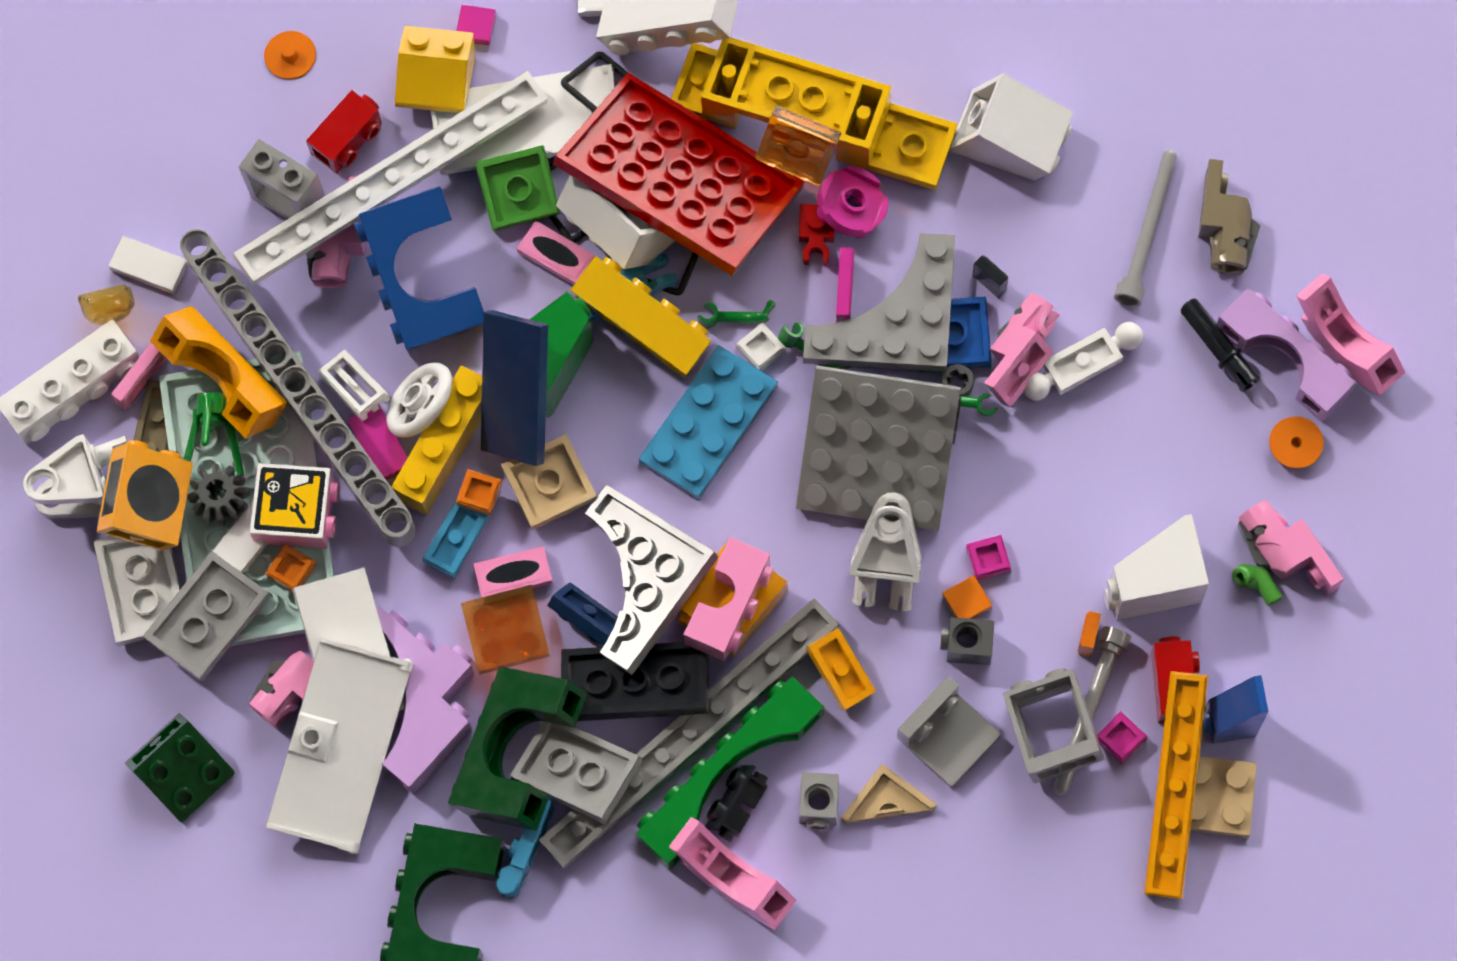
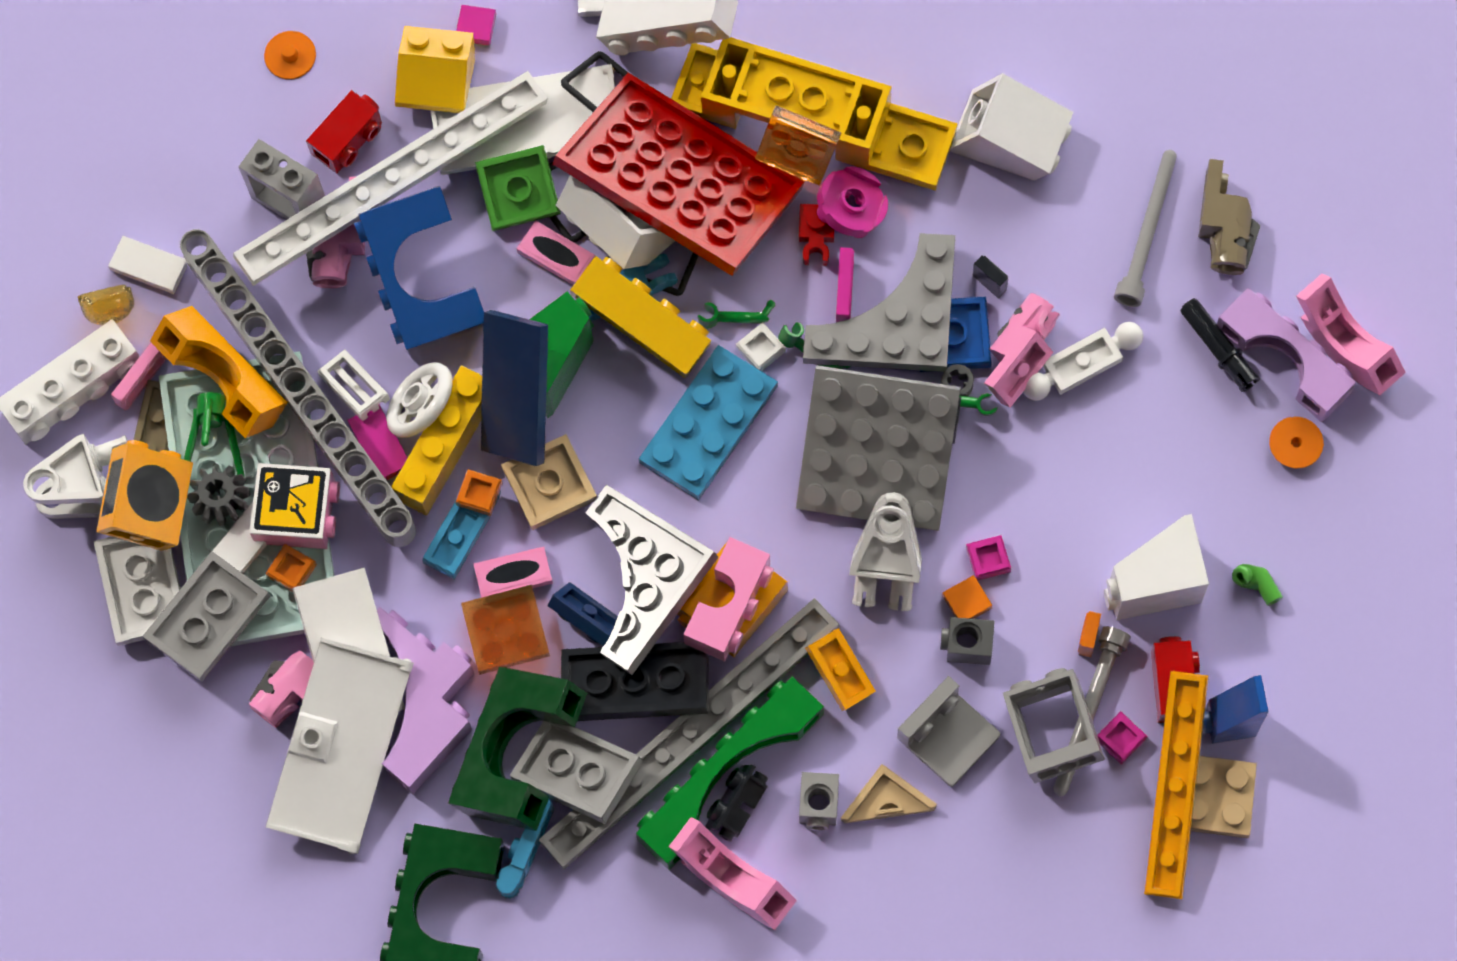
dark green bracket [125,713,235,822] -> none
bright pink plate [1238,500,1344,596] -> none

